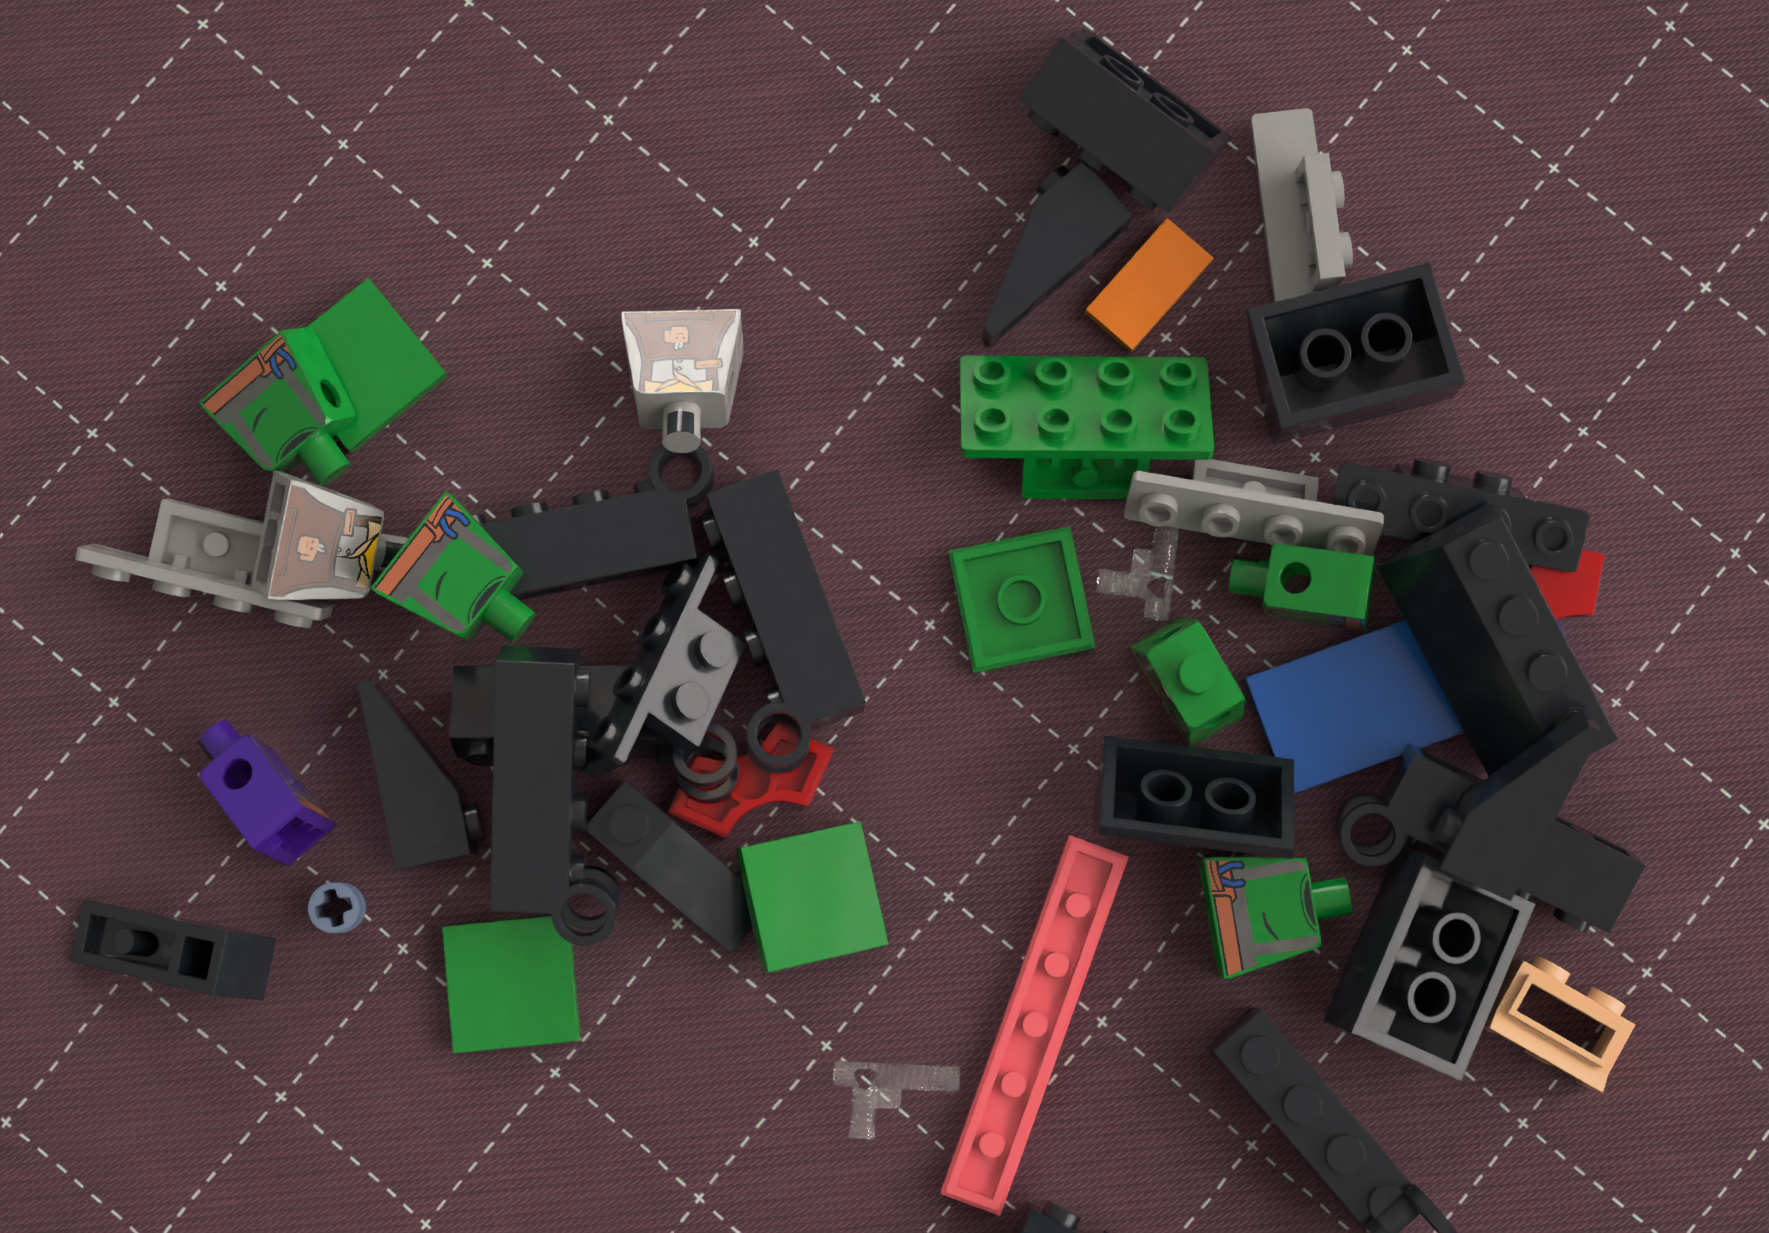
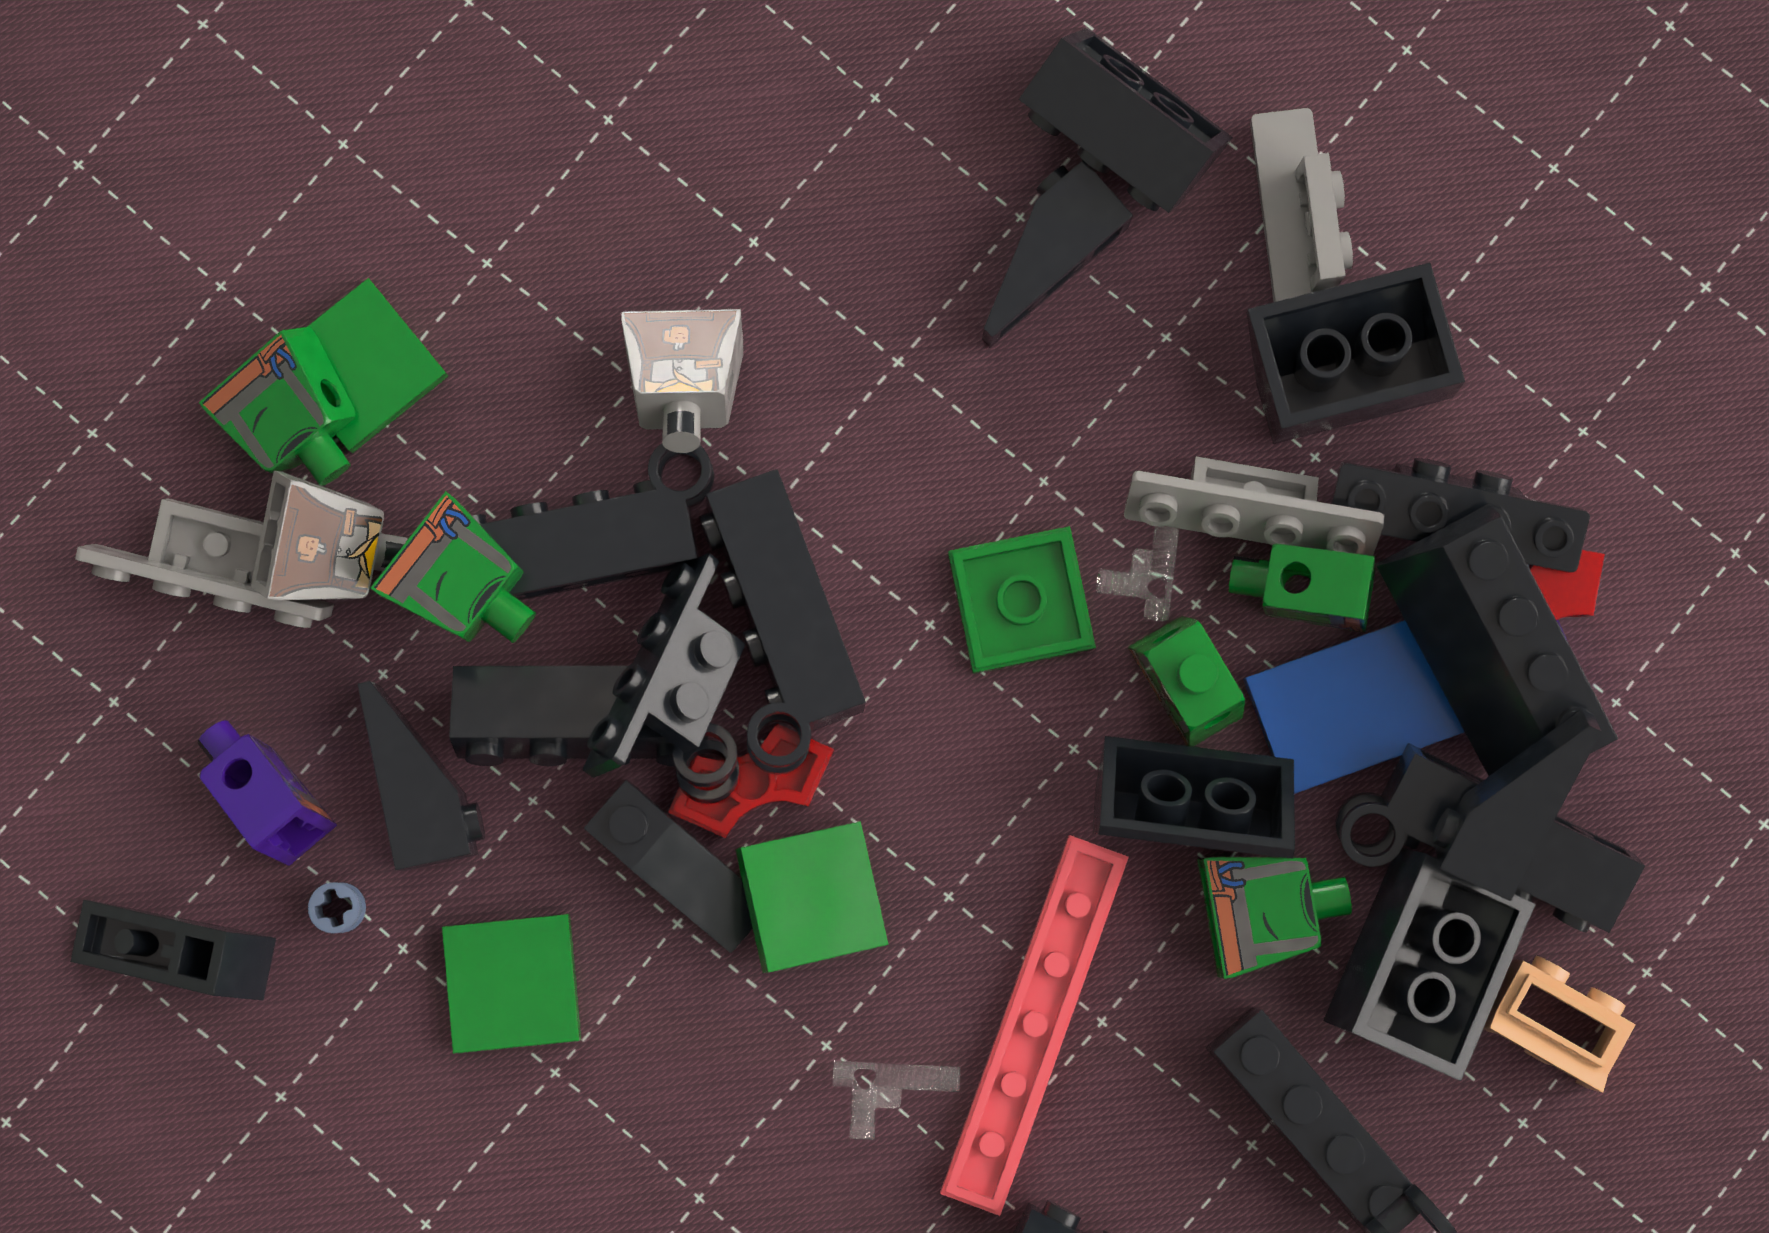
black hinge [490,645,621,946] -> none
green bracket [960,355,1214,499] -> none
orange tile [1085,218,1214,353] -> none

